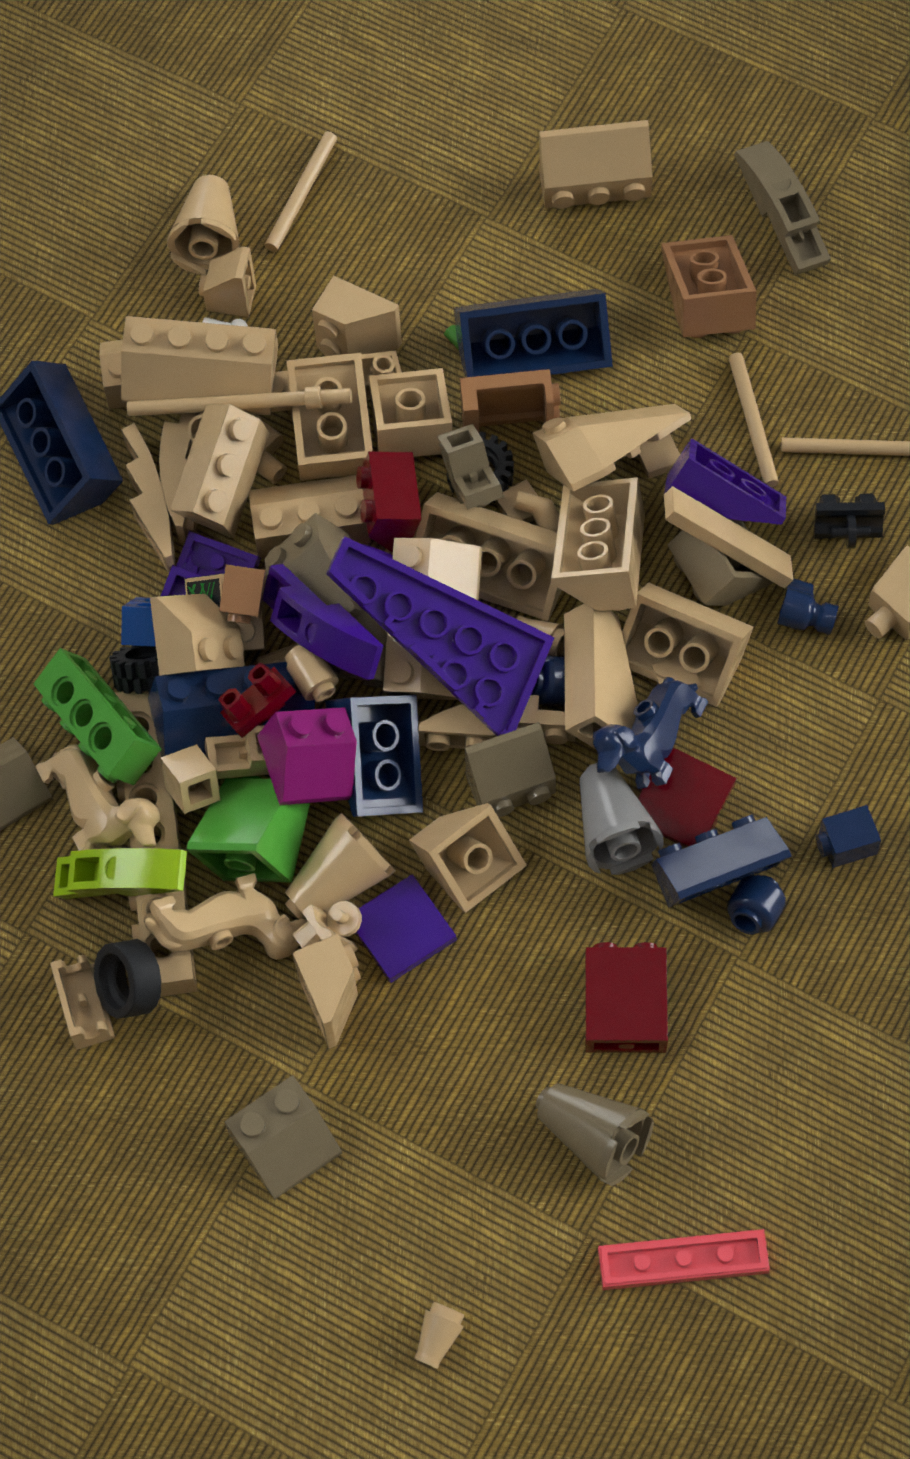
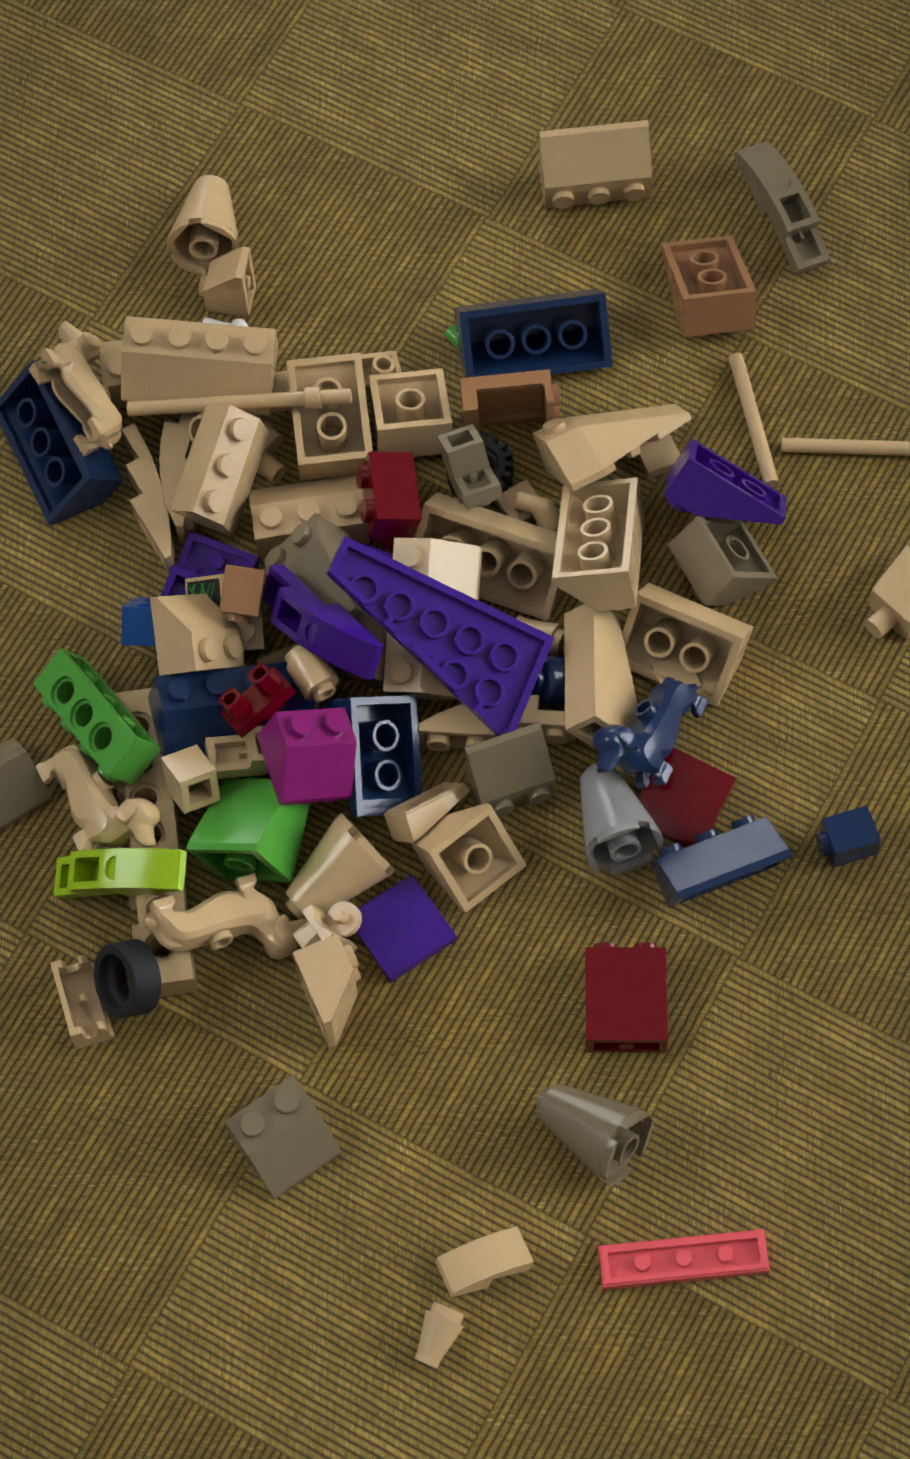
black tyre [109,645,164,694] -> none
tan bar [265,131,337,252] -> none
tan slope [312,276,402,356] -> none
tan tile [664,486,793,588] -> none
dark blue head [727,875,786,935] -> none
dark blue piece [777,578,839,635] -> none
black hips [814,494,885,549] -> none
none -> tan animal [29,320,122,456]
none -> tan slope [384,782,469,843]
none -> tan slope [435,1226,534,1298]

